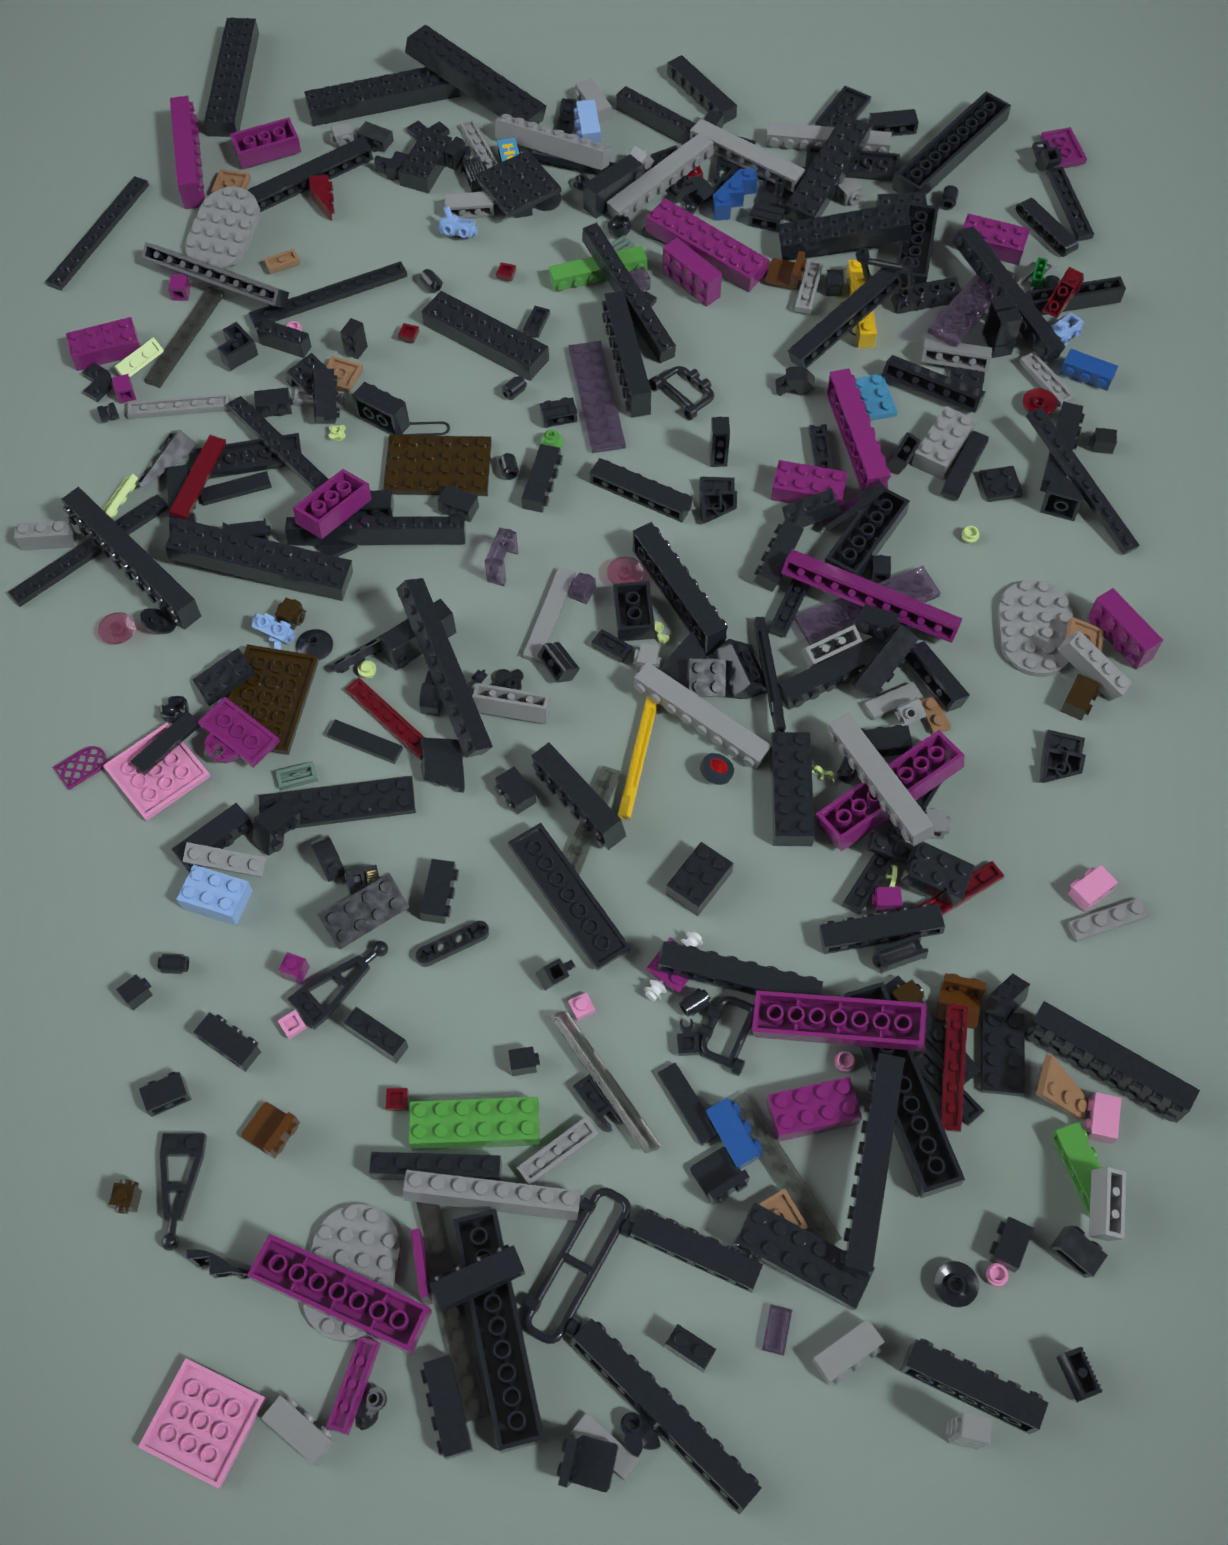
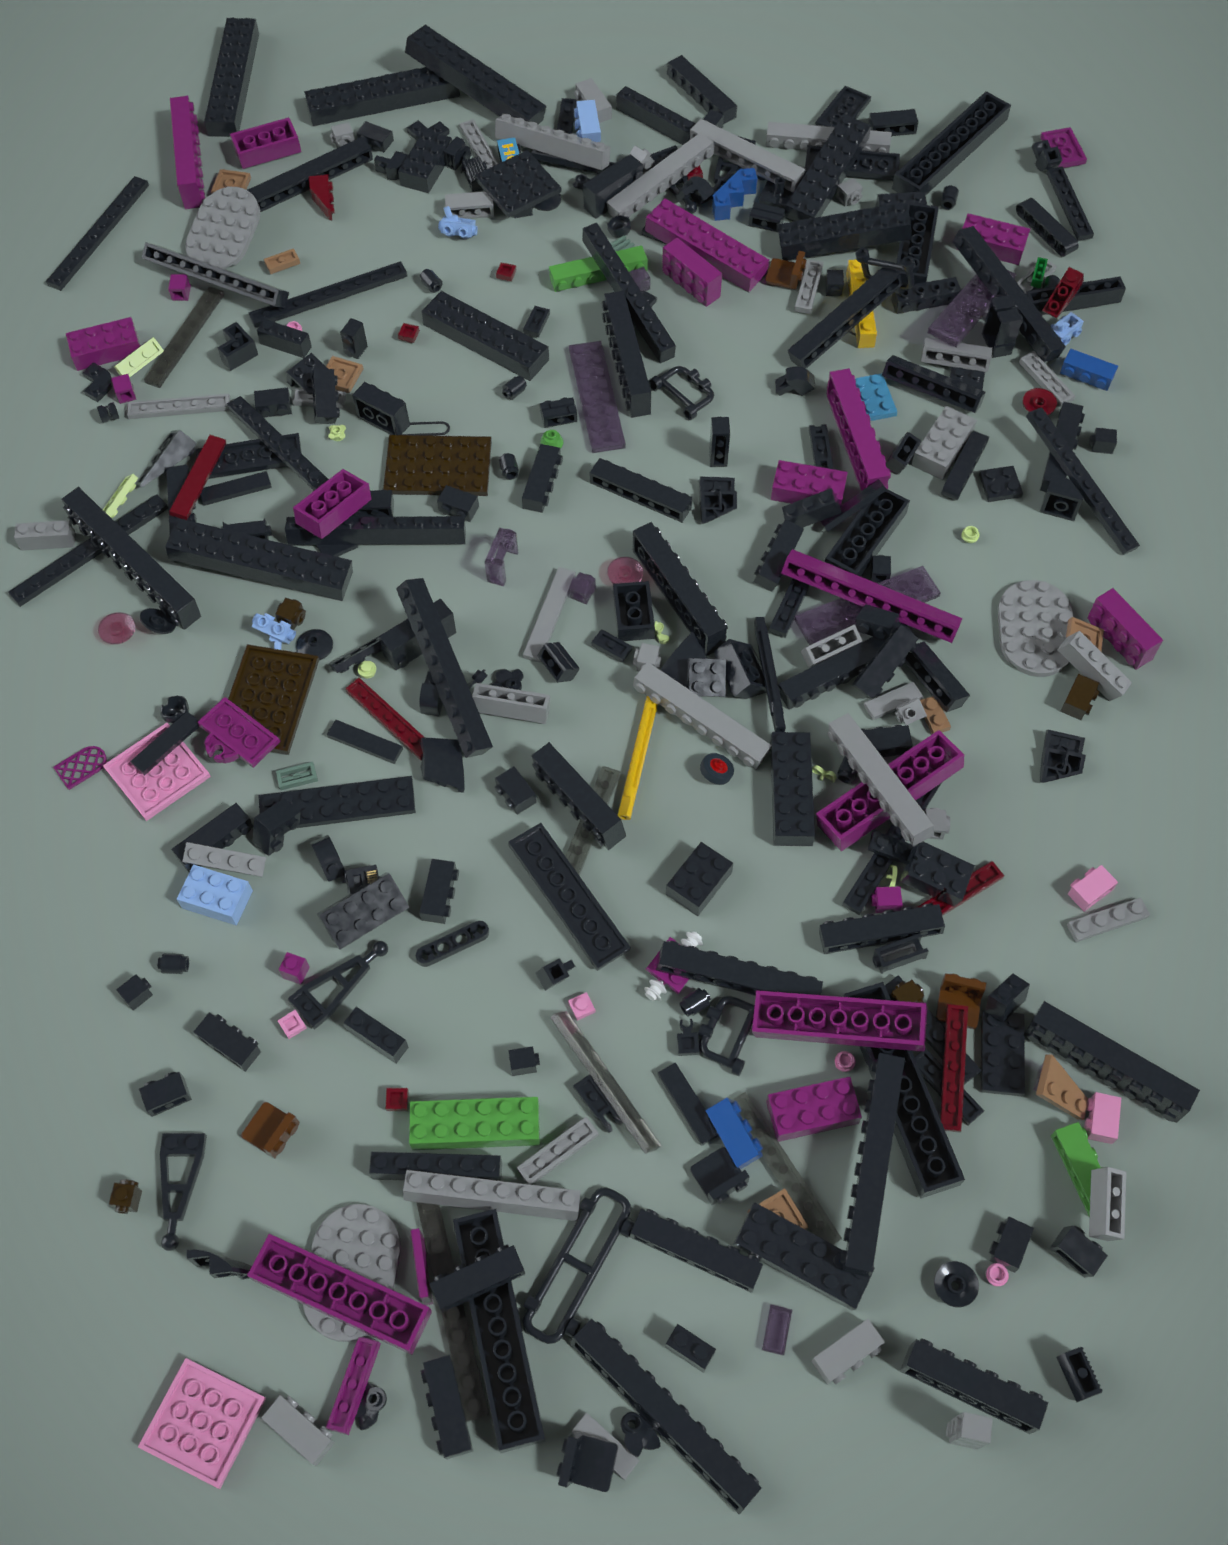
black plate [193,648,256,706] -> none

